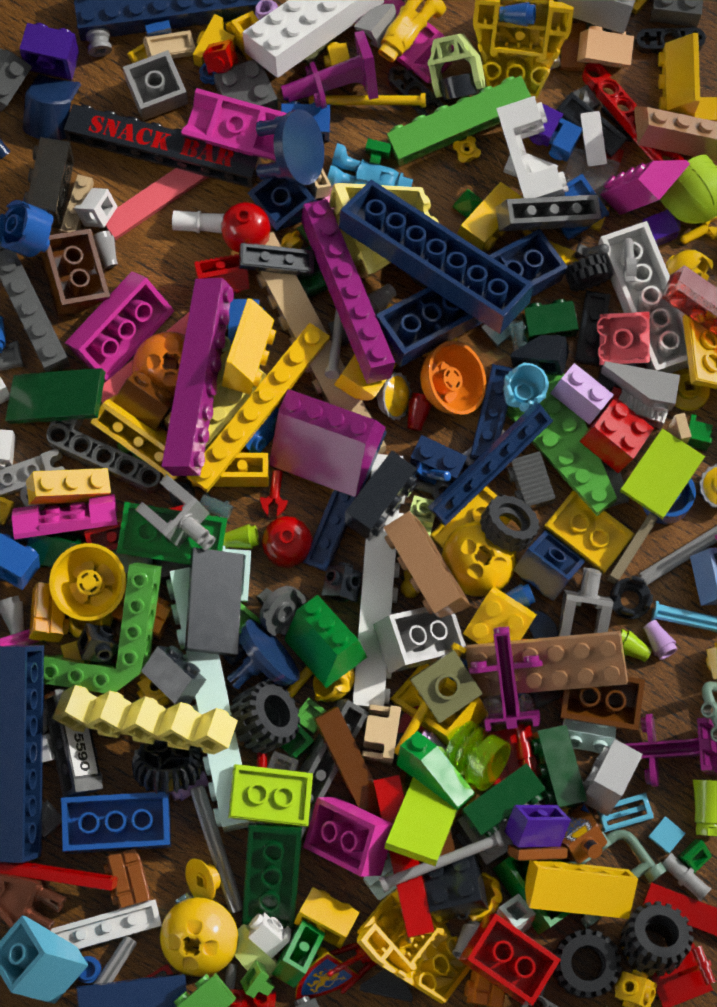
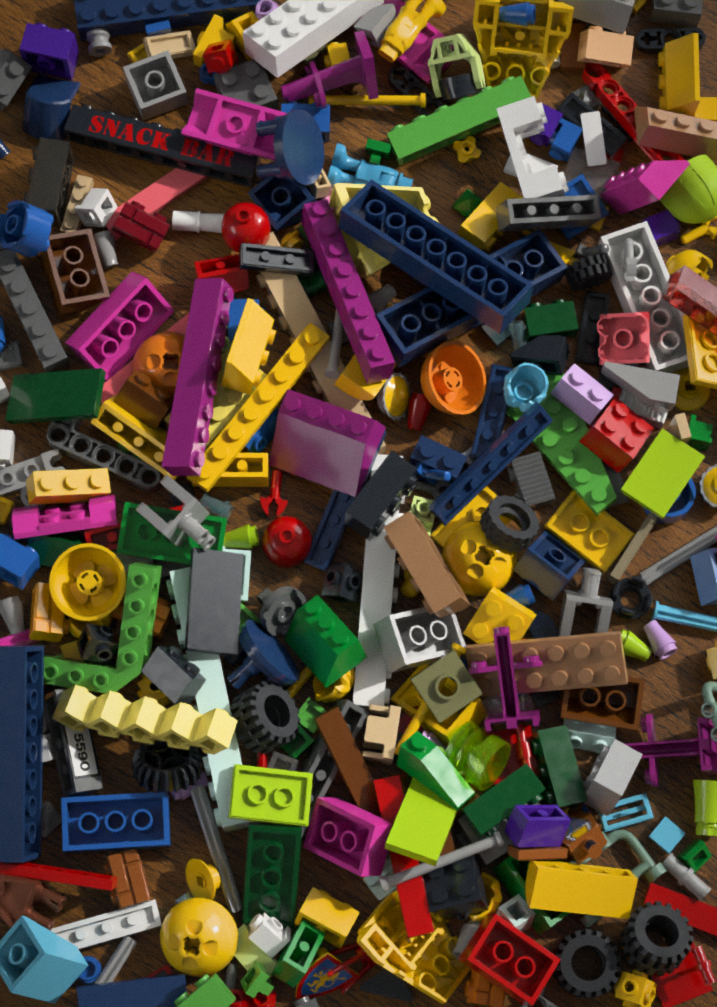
none -> dark red brick [111,201,170,253]

